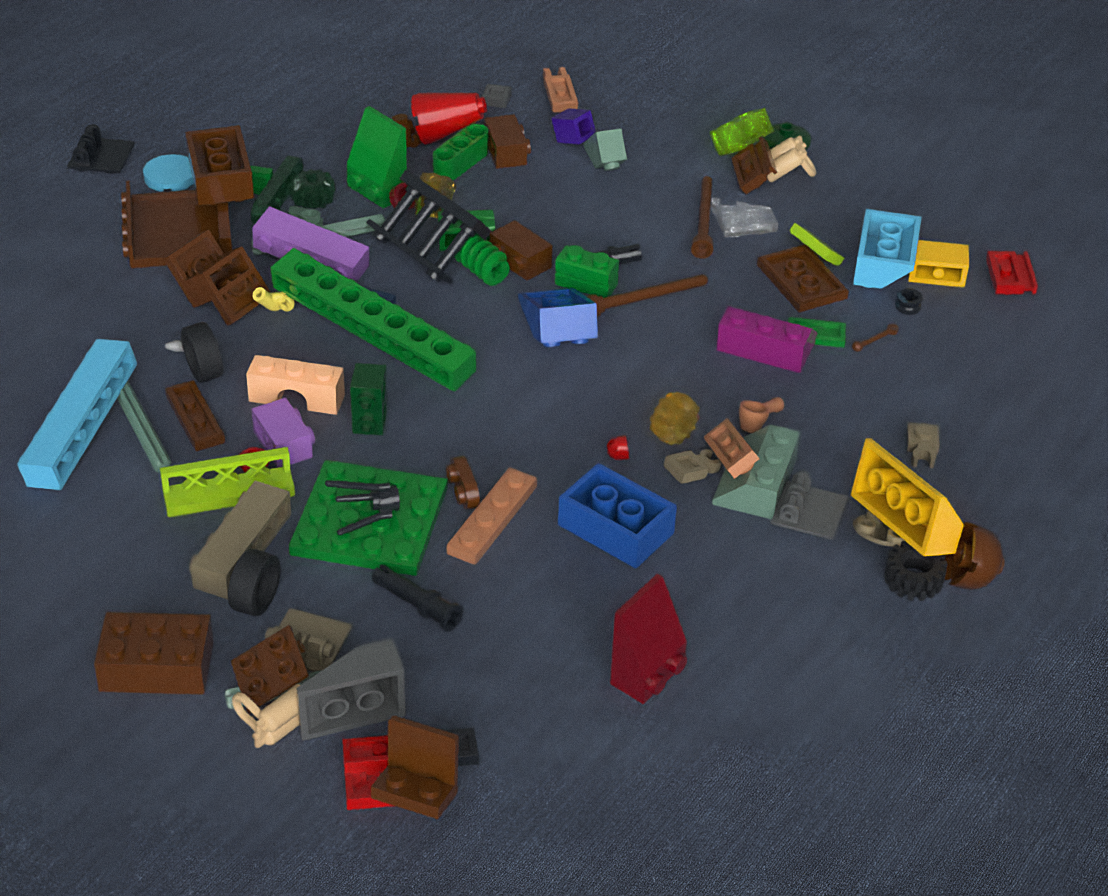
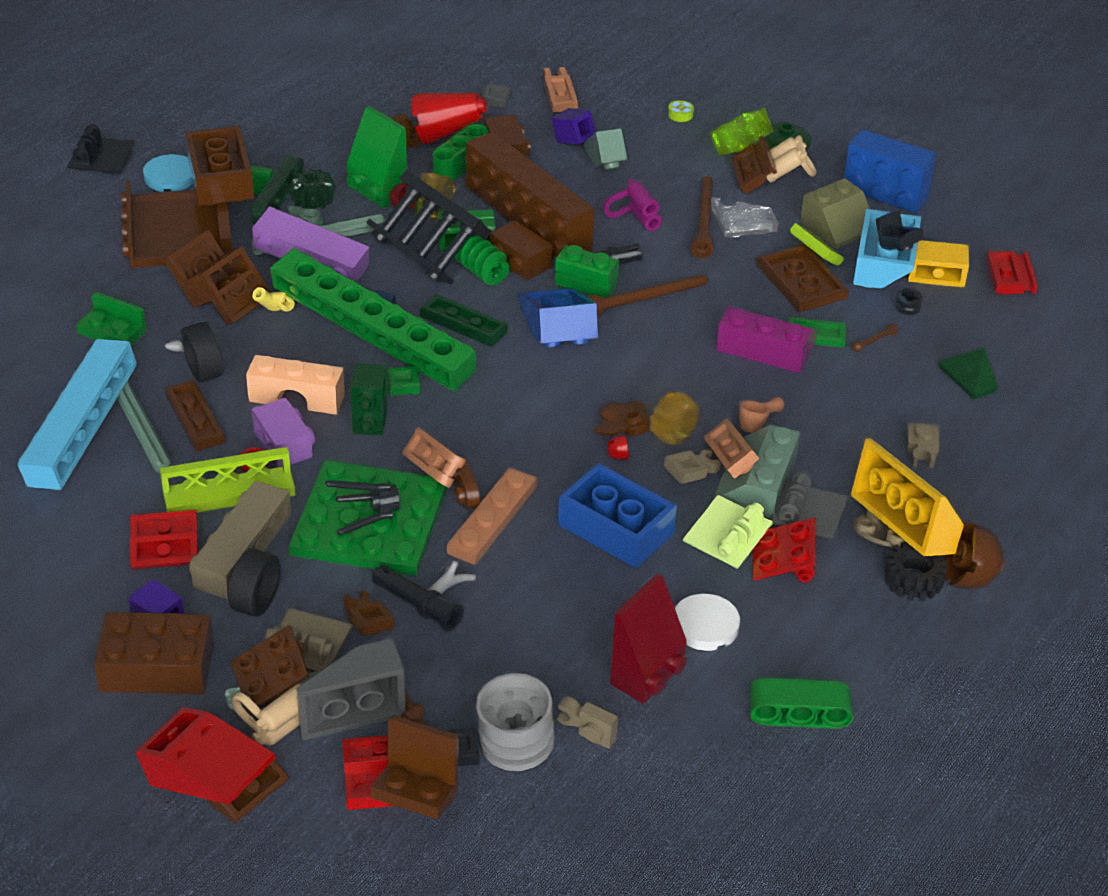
none -> green bracket [76,292,146,346]
none -> dark purple brick [128,579,184,614]
none -> red slope [130,510,198,569]
none -> red slope [135,707,276,805]
none -> reddish brown slope [207,759,290,824]
none -> reddish brown plate [343,590,394,636]
none -> green tile [387,366,420,396]
none -> reddish brown hand [401,690,426,725]
none -> nougat plate [402,427,466,488]
none -> dark green tile [420,294,508,347]
none -> light grey bar [427,561,476,594]
none -> reddish brown brick [465,132,594,258]
none -> light grey wheel [476,673,555,771]
none -> dark tan plate [557,696,618,749]
none -> reddish brown plate [593,400,650,436]
none -> magenta piece [603,179,662,231]
none -> lime tile [668,100,694,122]
none -> white tile [675,593,740,651]
none -> yellowish green hinge [683,495,773,569]
none -> green beam [749,678,853,729]
none -> red hinge [753,517,816,583]
none -> olive slope [800,178,870,249]
none -> blue brick [844,129,936,213]
none -> black bracket [875,210,924,251]
none -> dark green slope [938,347,998,400]

